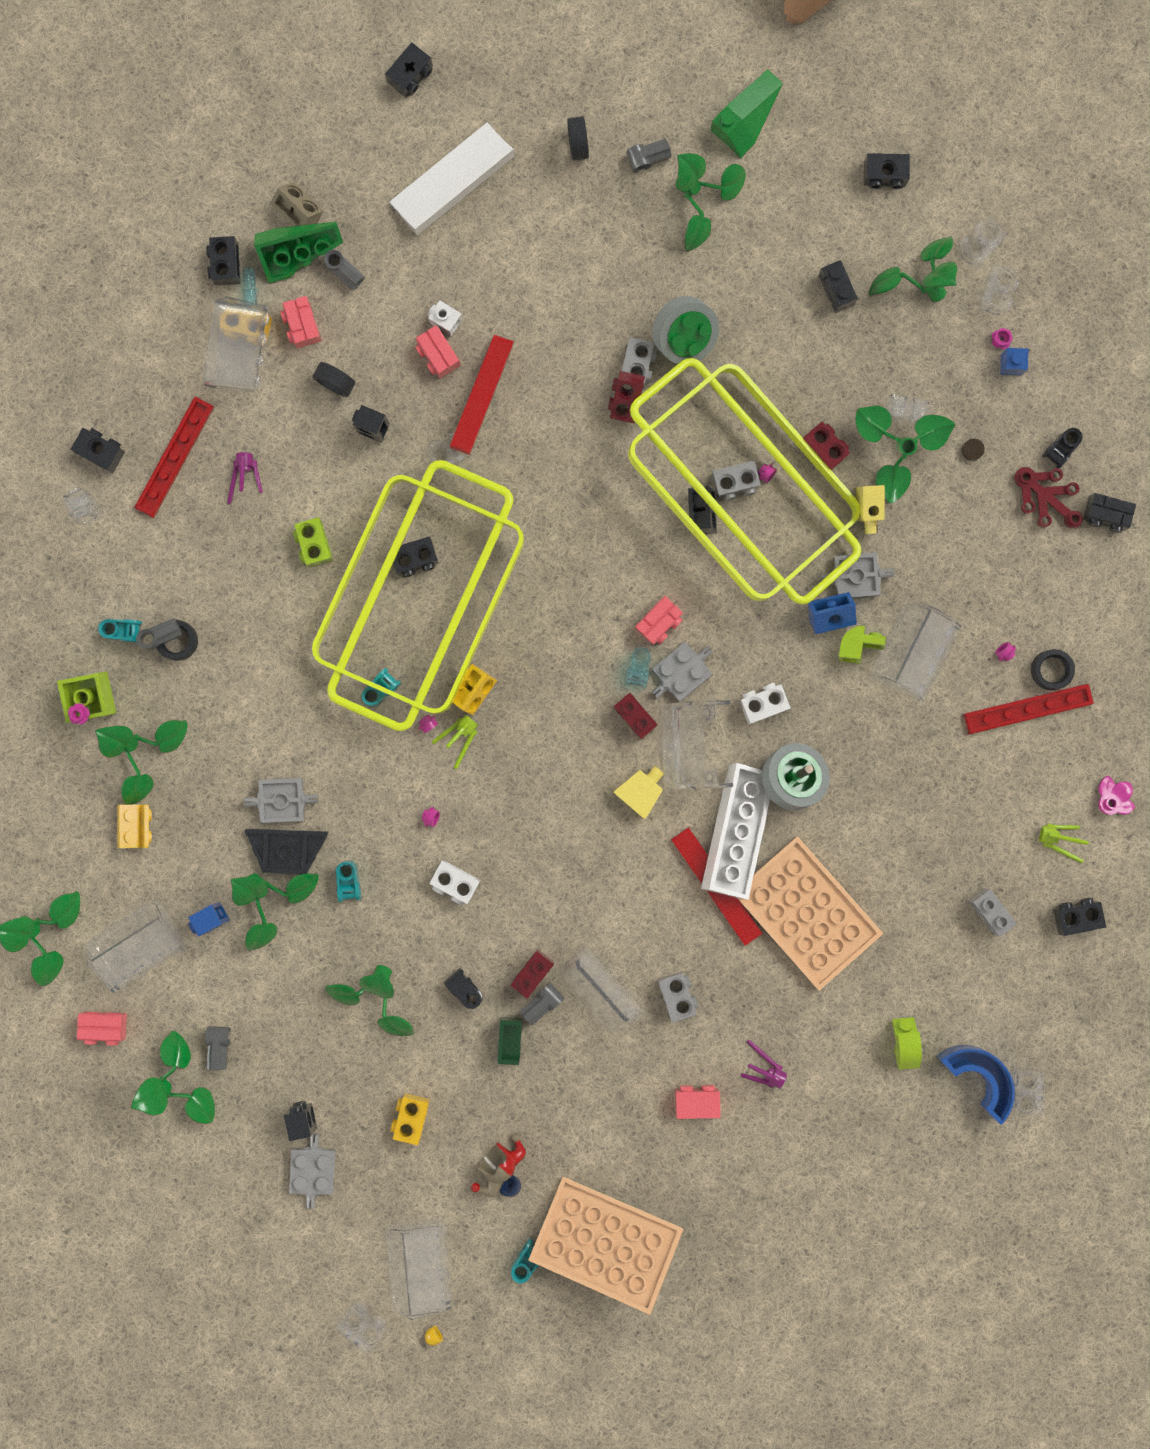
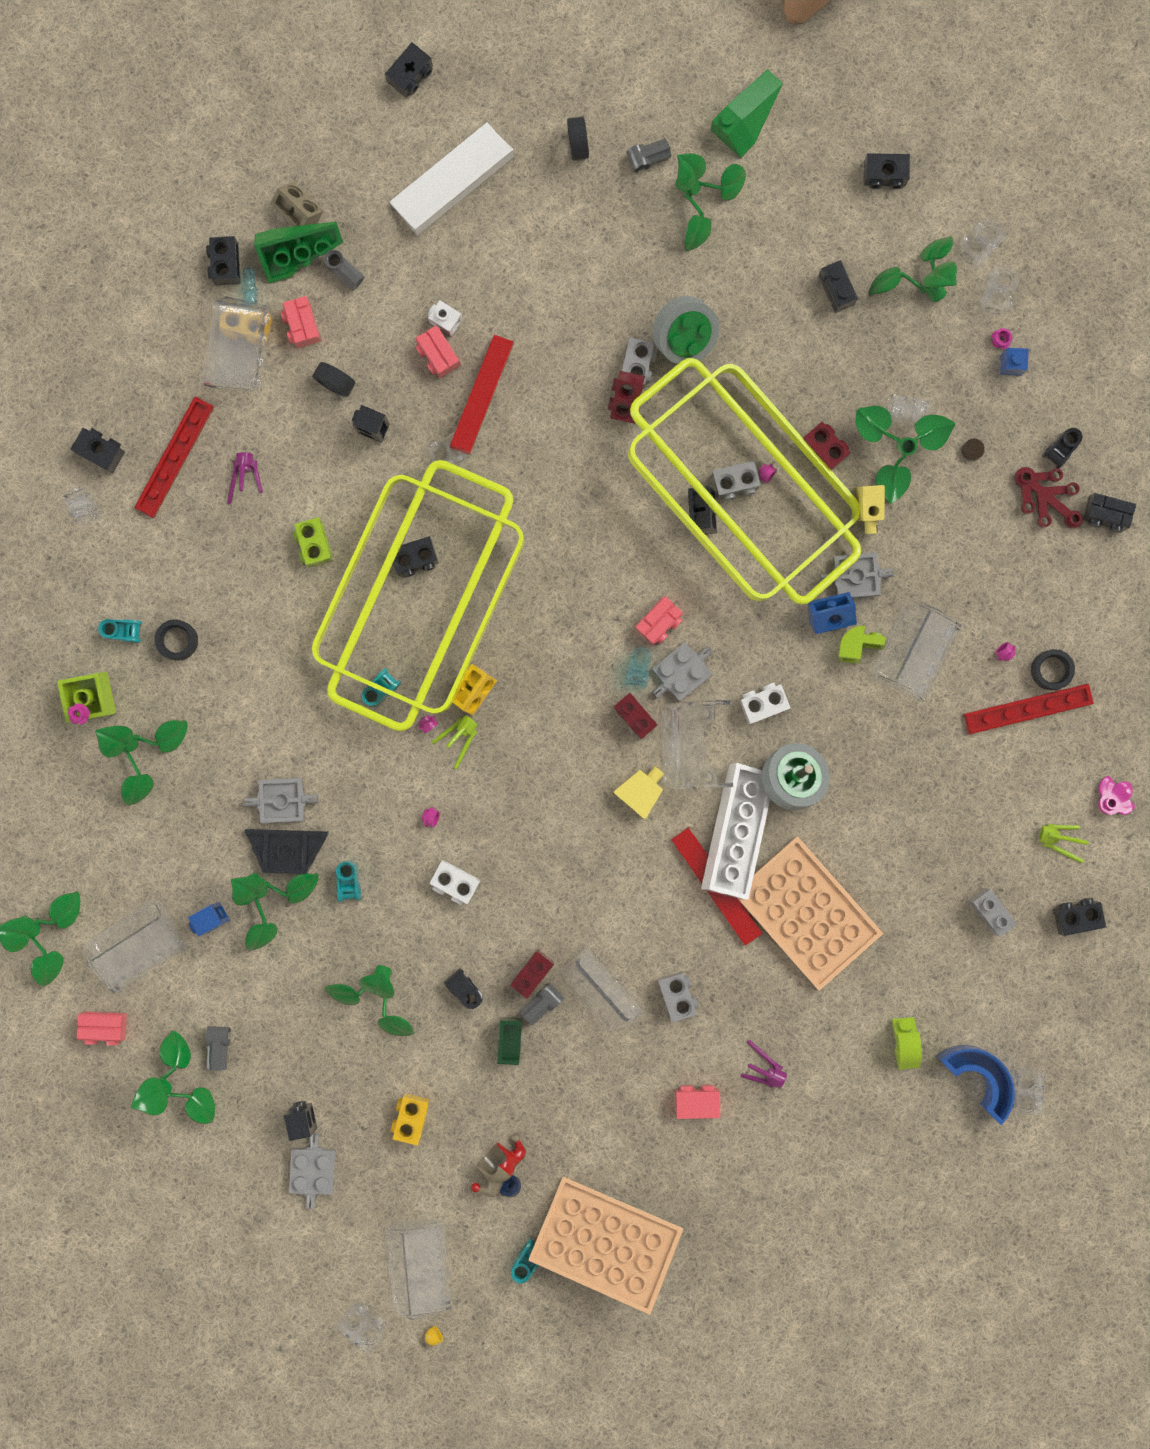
yellow bracket [117,805,152,848] -> none
dark grey piece [136,618,183,650] -> none

